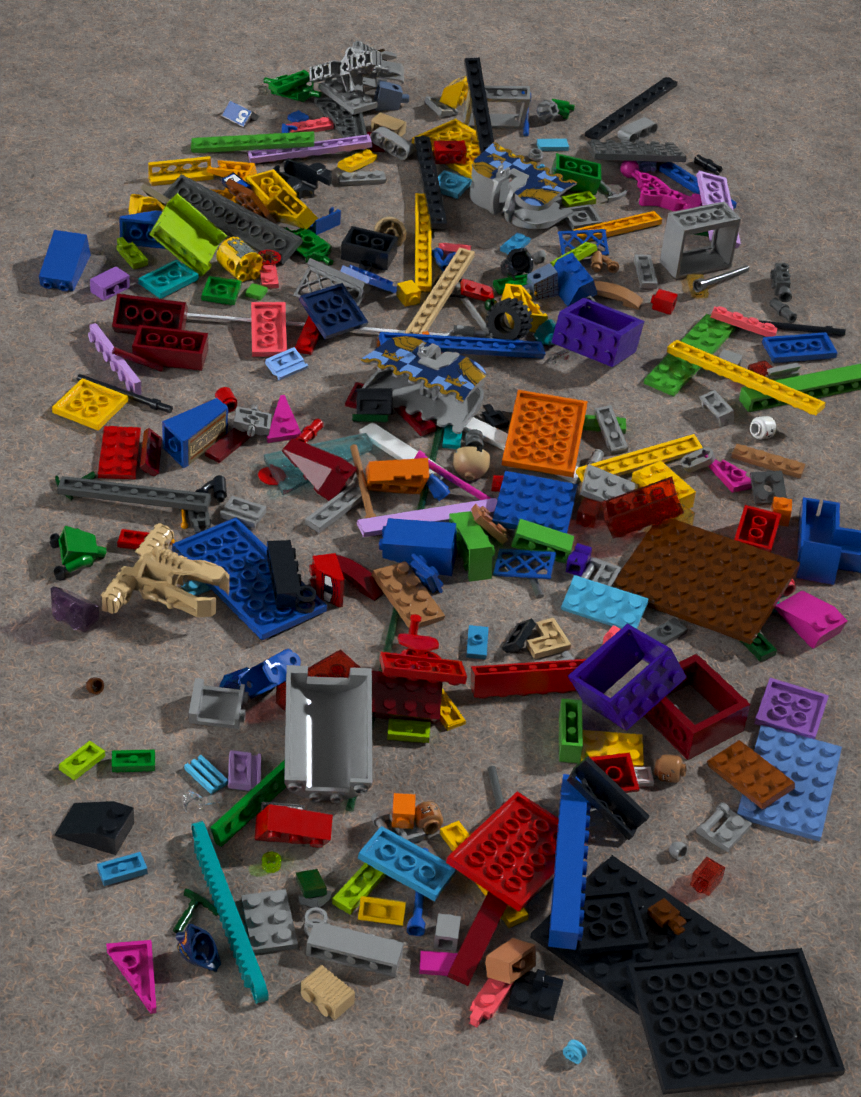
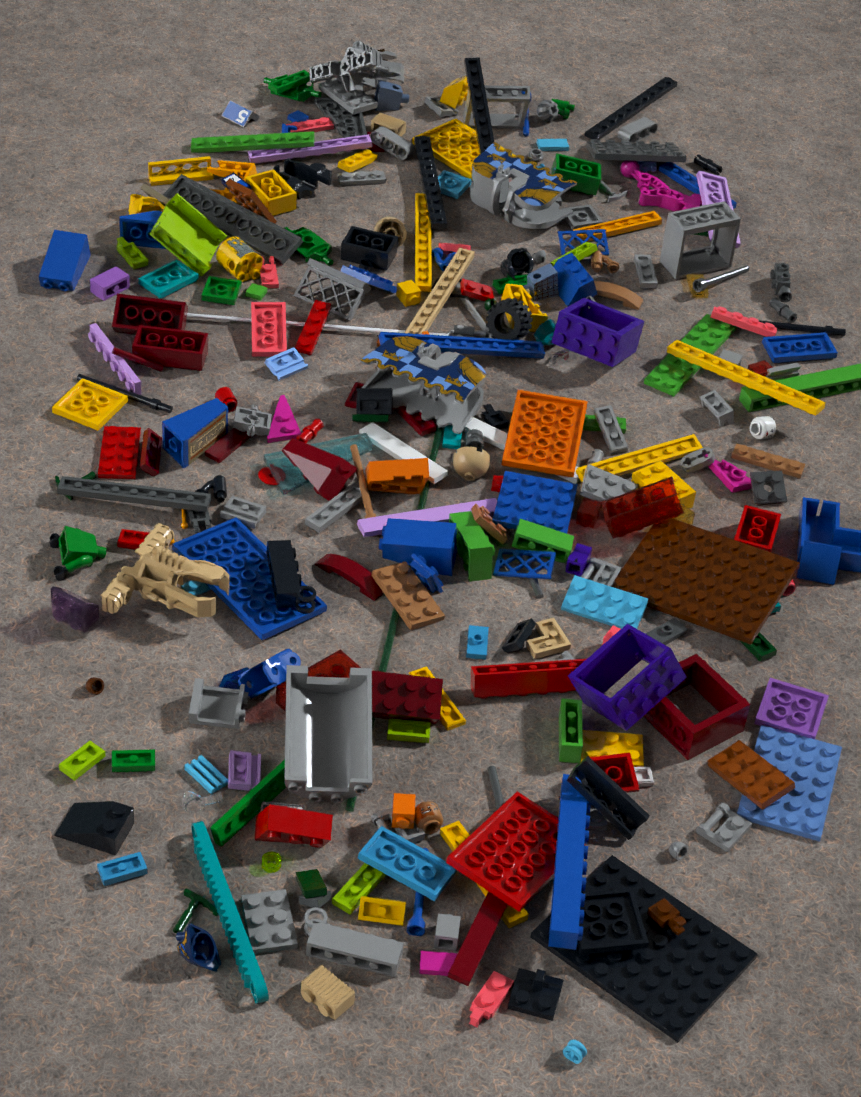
dark pink wing [106,940,156,1014] -> none
piece [258,250,281,265] -> none
yellow wedge [265,186,318,230] -> none
dark blue plate [299,283,368,339] -> none
blue hinge [308,207,341,235] -> none
red slope [309,553,344,607] -> none
red plate [379,614,467,686] -> none
dark pink piece [414,450,492,500] -> none
blue cone [426,473,450,501] -> none
red brick [433,140,467,164] -> none
nougat brick [485,938,536,984] -> none
dark azure plate [500,233,531,254] -> none
lime plate [562,191,596,208] -> none
black plate [626,948,846,1095] -> none
red brick [651,289,678,315] -> none
medium nougat head [654,754,686,783] -> none
clear red brick [690,857,726,896] -> none
orange brick [770,497,792,527] -> none
dark pink slope [774,590,848,649] -> none

